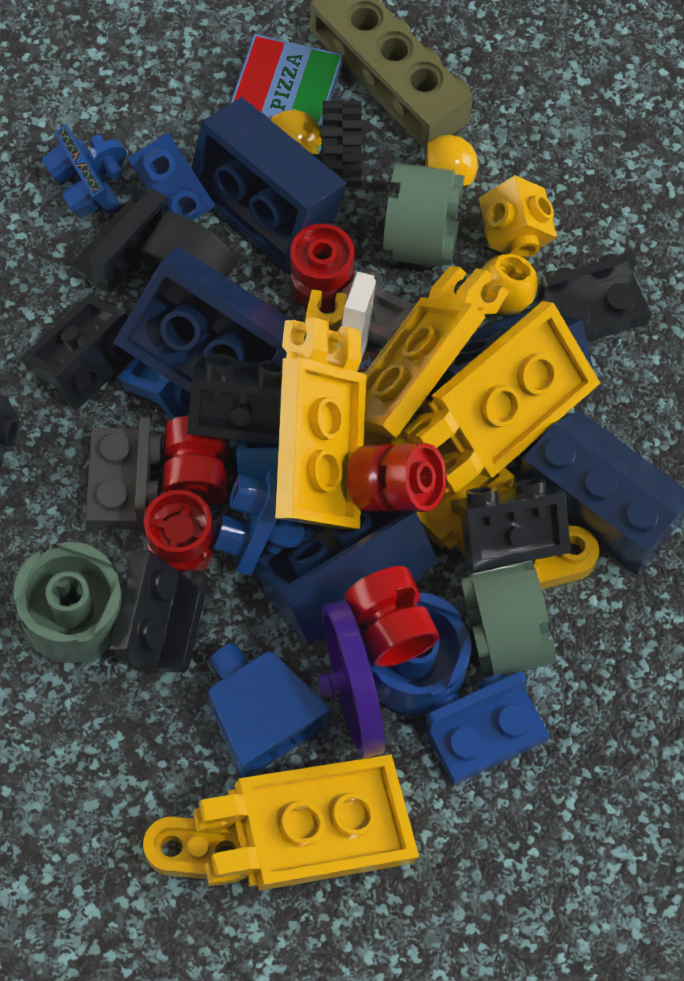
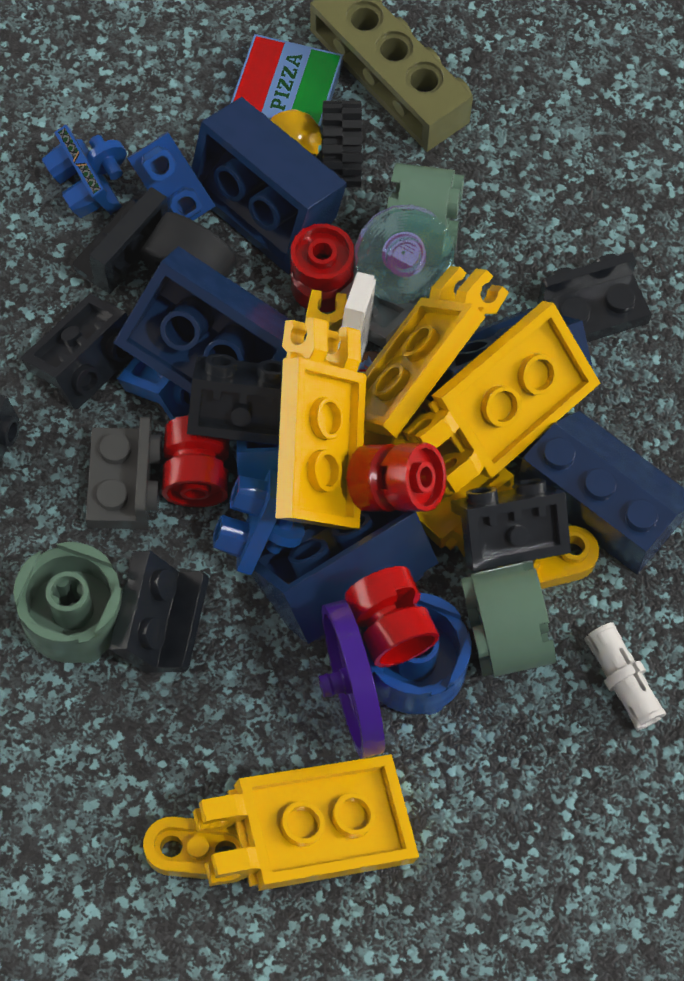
red wheel [144,489,215,572] -> none
blue torso [208,643,330,778] -> none
blue bracket [424,671,549,786] -> none
yellow piece [425,134,479,191] -> none
yellow brick [479,175,557,258] -> none
yellow piece [480,253,539,316] -> none
none -> clear light blue tile [355,204,454,304]
none -> white pin [584,622,666,731]

